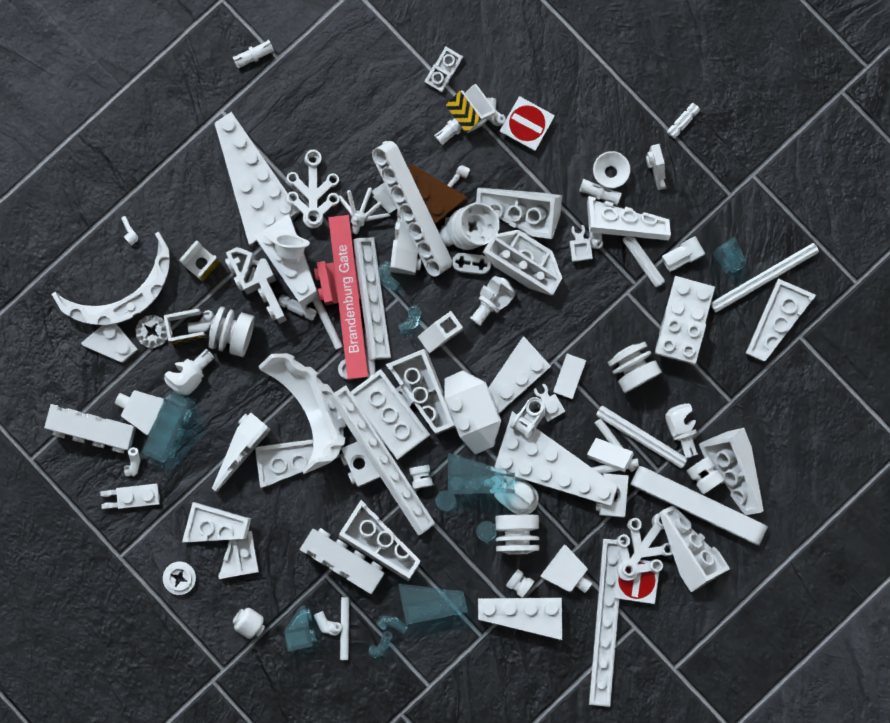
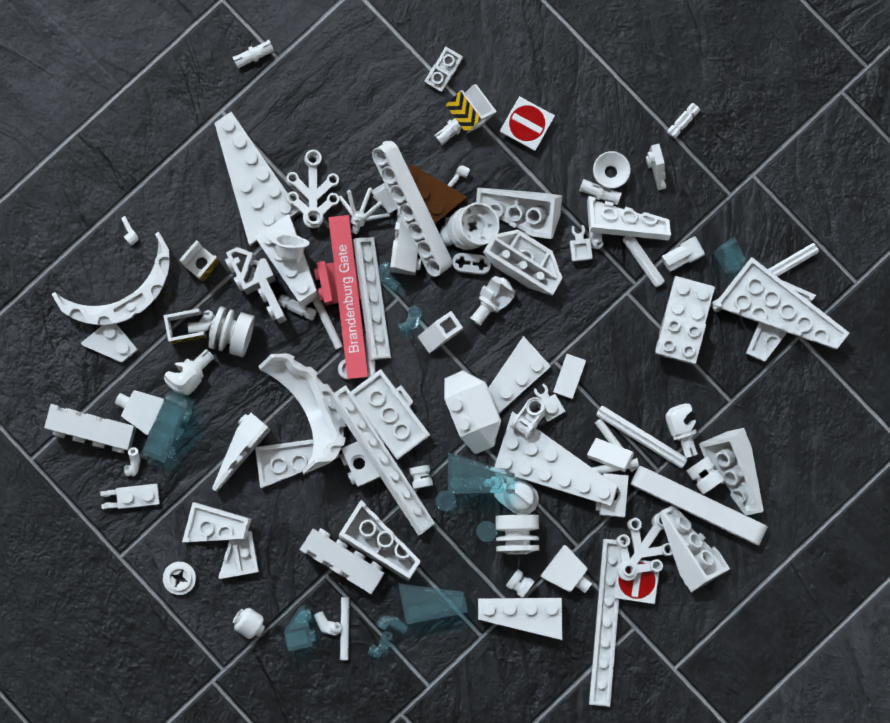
white gear [136,315,167,348] -> none
white wedge [386,349,456,434] -> none
white arm [487,98,506,126] -> none
white wheel [608,342,662,393] -> none
none -> white wing [713,257,849,350]

